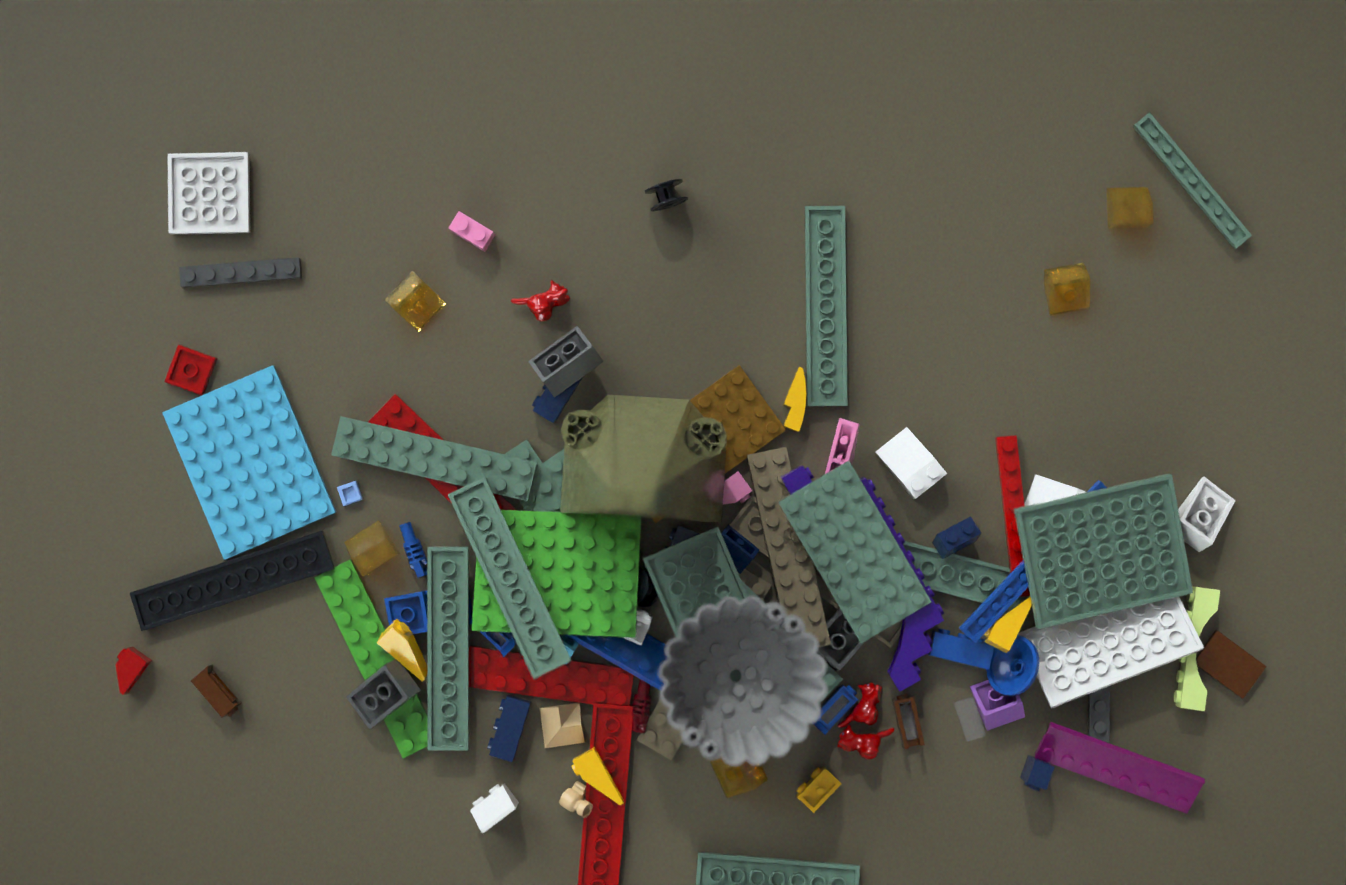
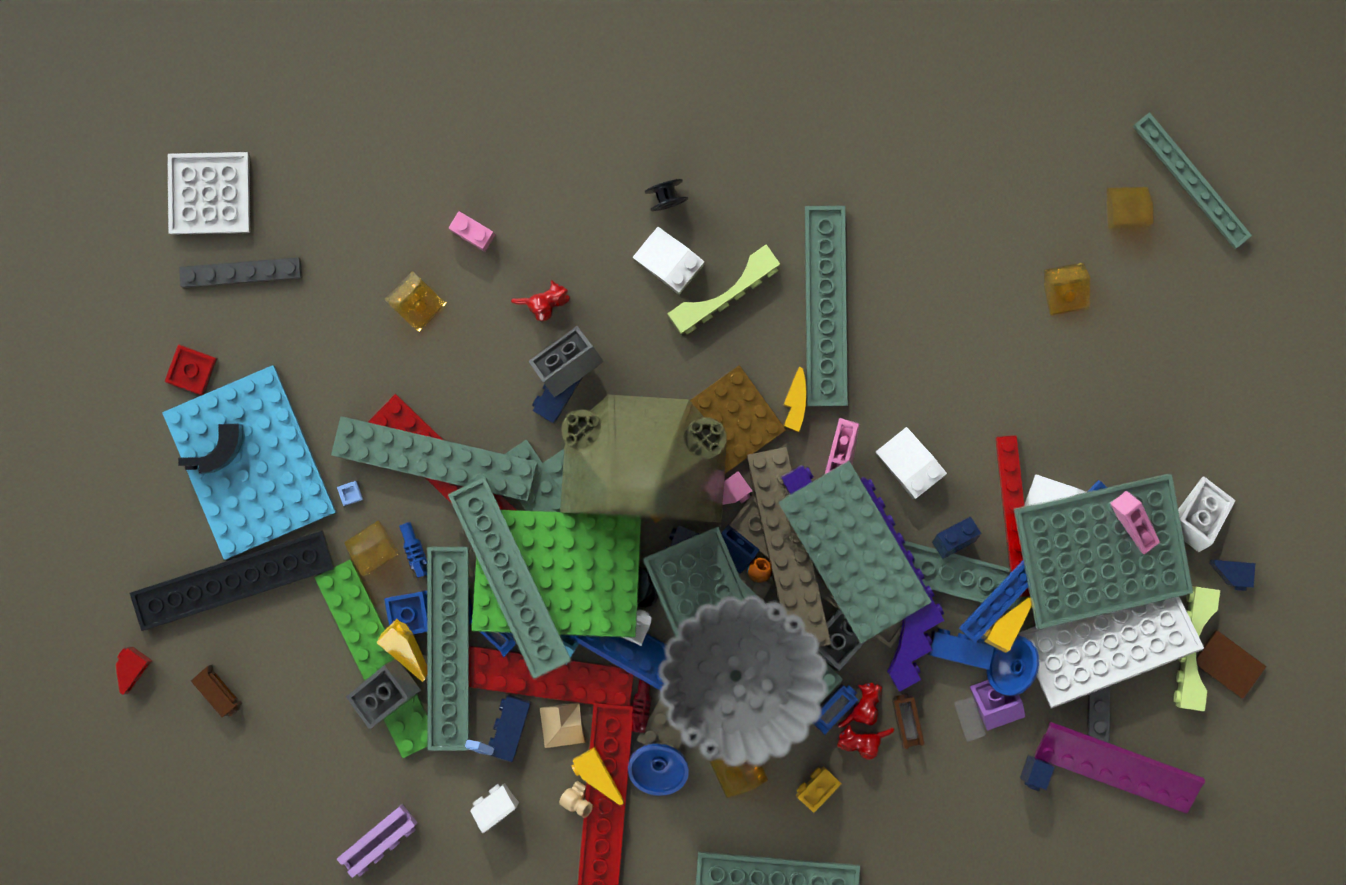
none -> black arch [178,424,243,474]
none -> lavender brick [337,804,418,878]
none -> light blue tile [465,740,494,755]
none -> blue dish [628,744,689,796]
none -> white slope [633,227,704,295]
none -> yellowish green arch [668,245,780,335]
none -> orange piece [747,558,772,583]
none -> bright pink slope [1110,491,1160,554]
none -> dark blue slope [1209,560,1256,591]

